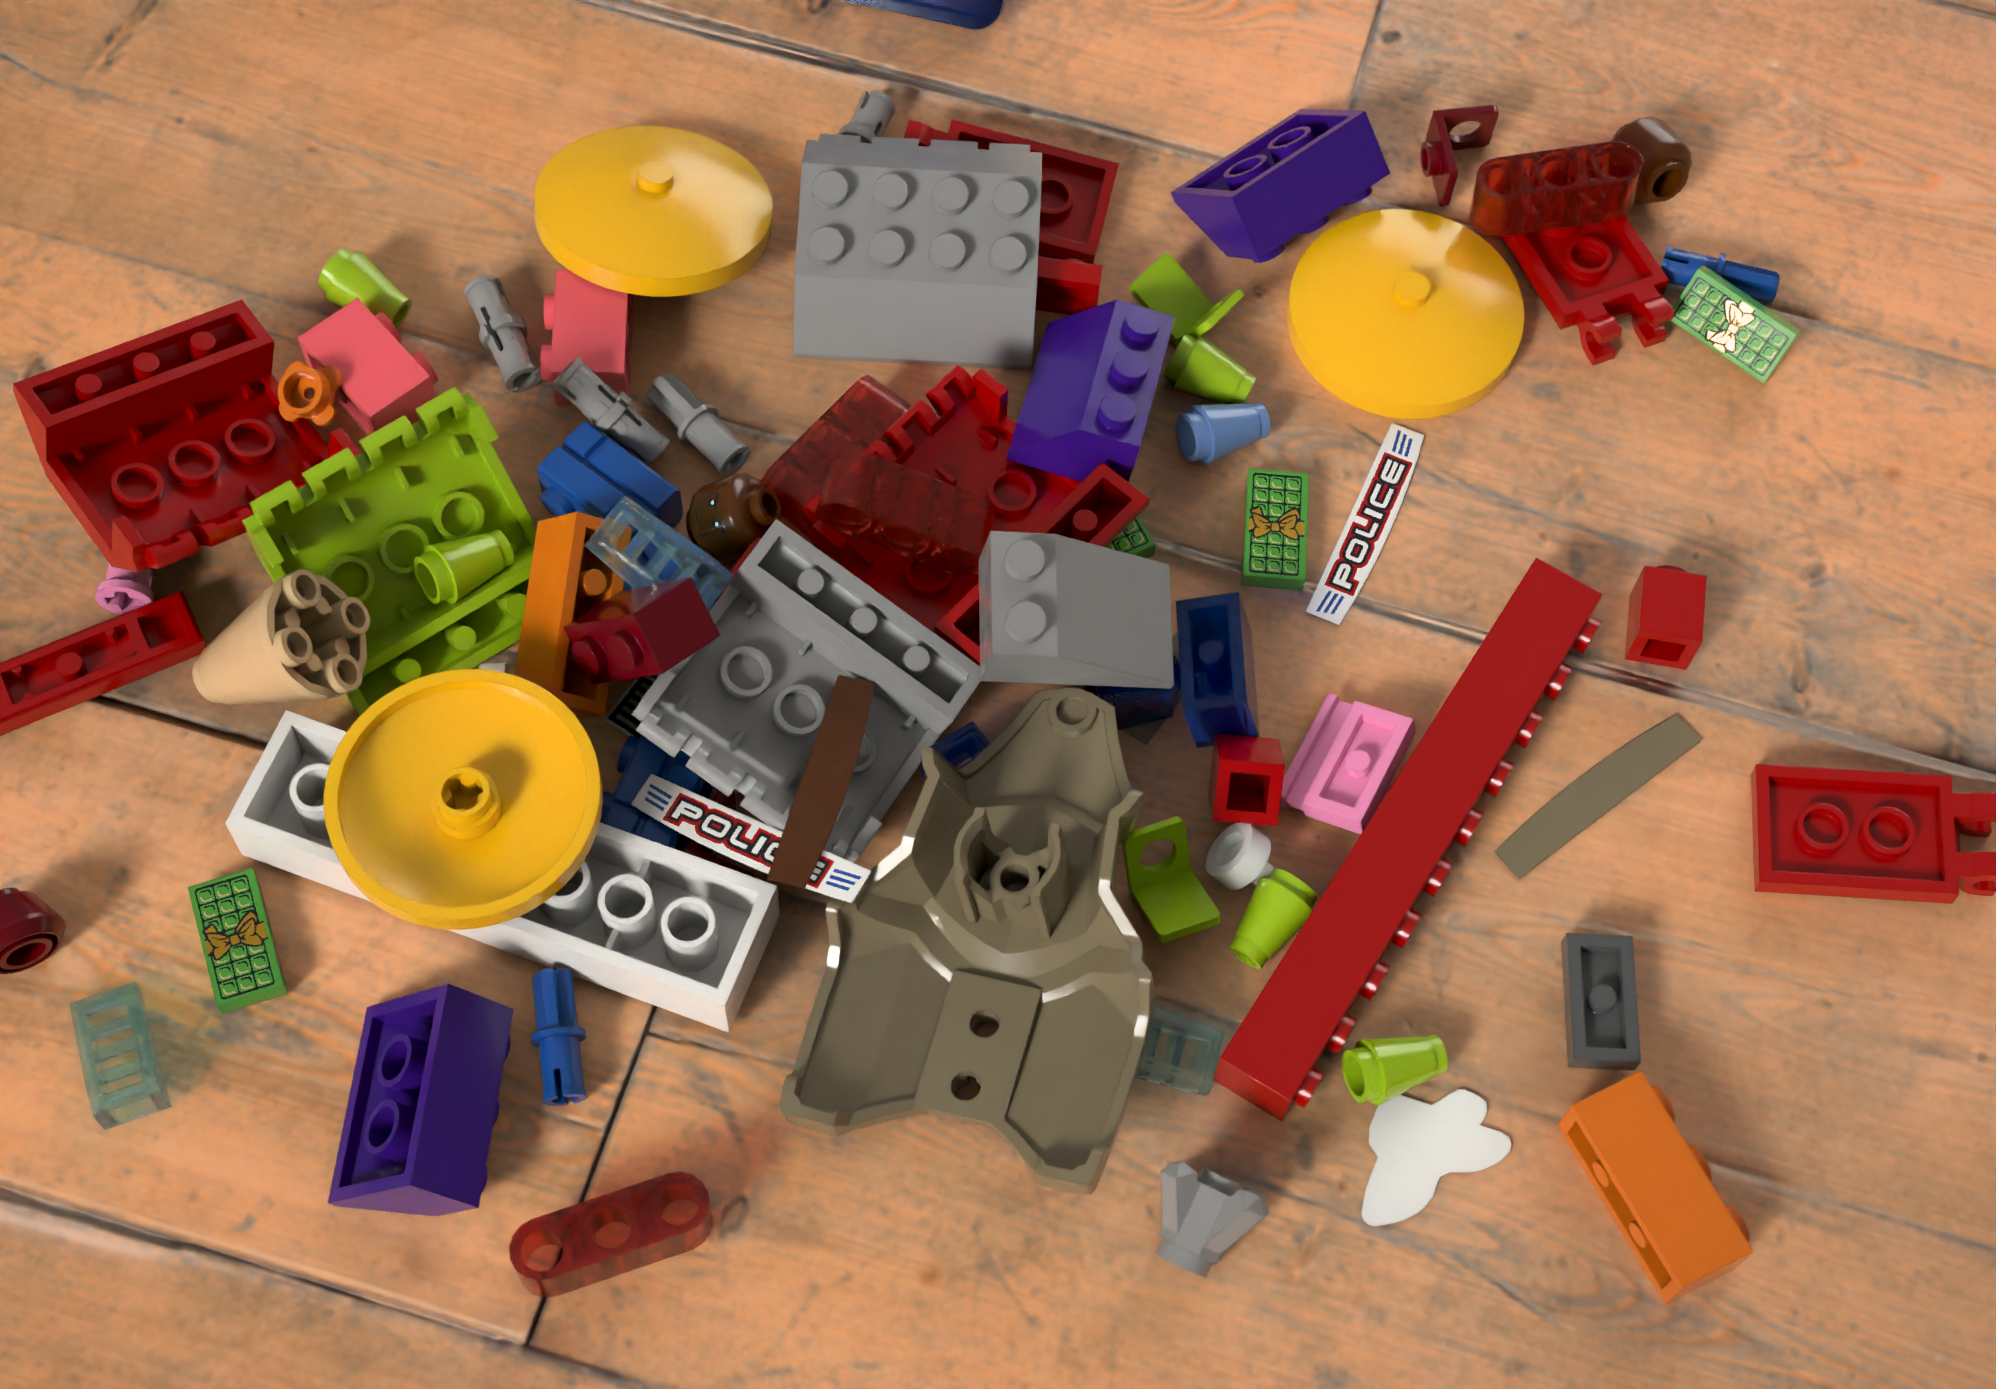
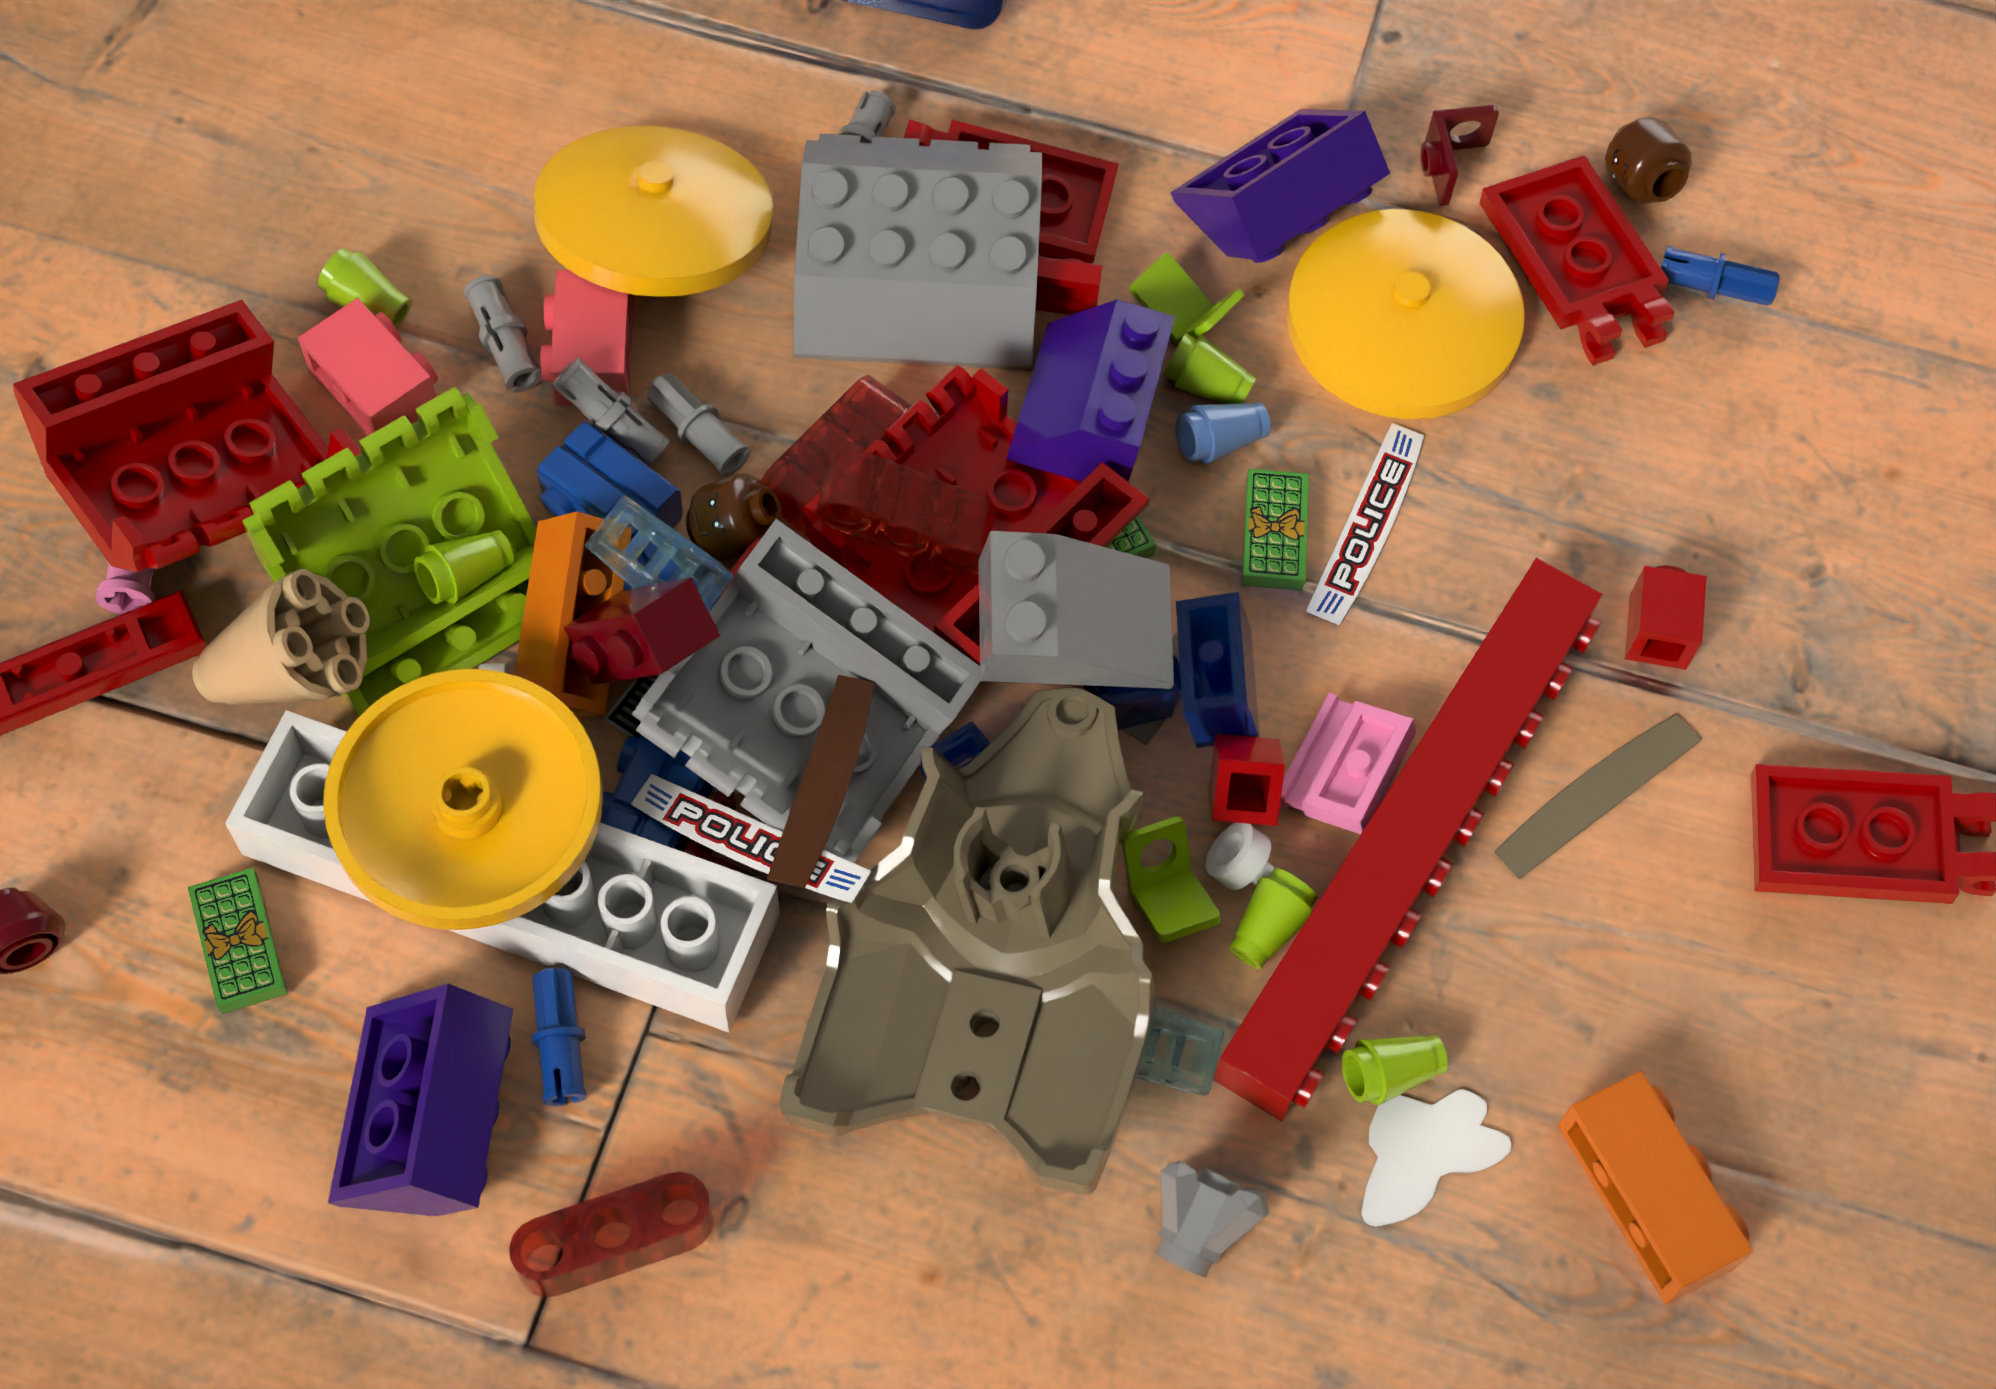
clear light blue slope [69,982,172,1130] -> none
orange plate [278,361,342,426] -> none
clear red beam [1469,141,1644,236] -> none
dark grey plate [1561,933,1641,1071] -> none
bright green tile [1671,266,1802,383] -> none

